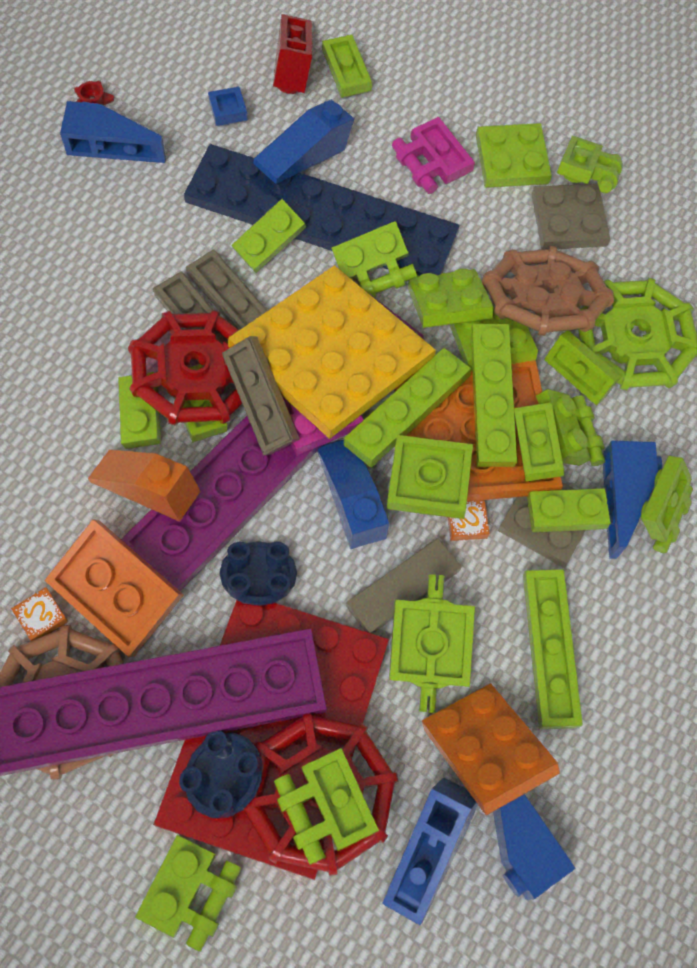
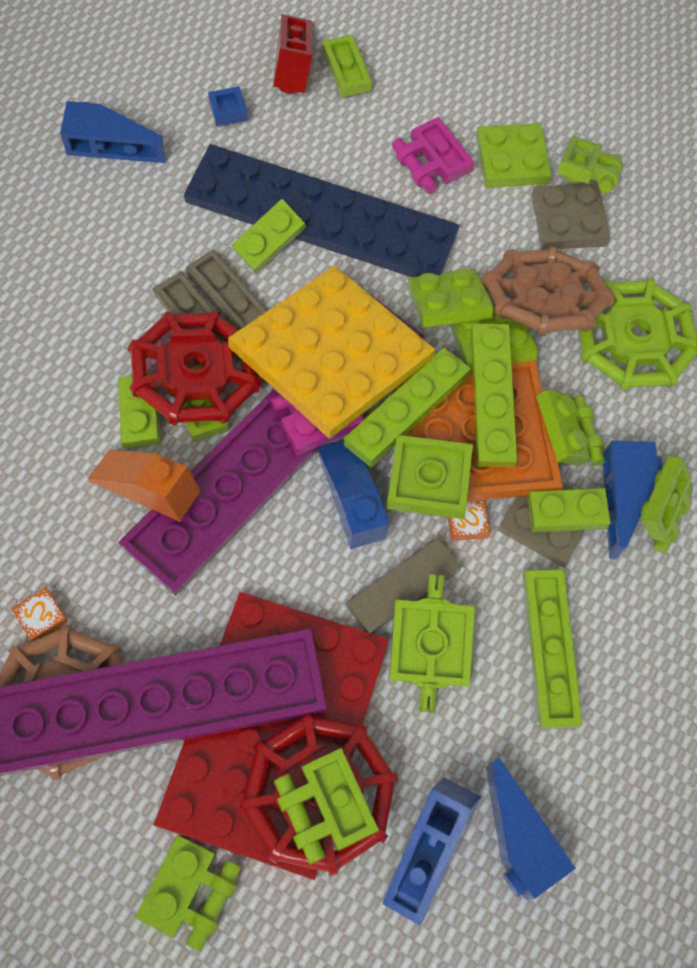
orange plate [44,519,184,657] -> none
red plate [74,81,114,106] -> none
dark blue dish [179,730,263,818] -> none
dark blue dish [219,541,297,606] -> none
dark tan tile [222,336,300,455] -> none
blue slope [253,99,354,184] -> none
lime plate [331,221,417,298] -> none
orange plate [422,683,560,816] -> none
lime plate [514,402,564,482] -> none
lime plate [544,330,622,406] -> none

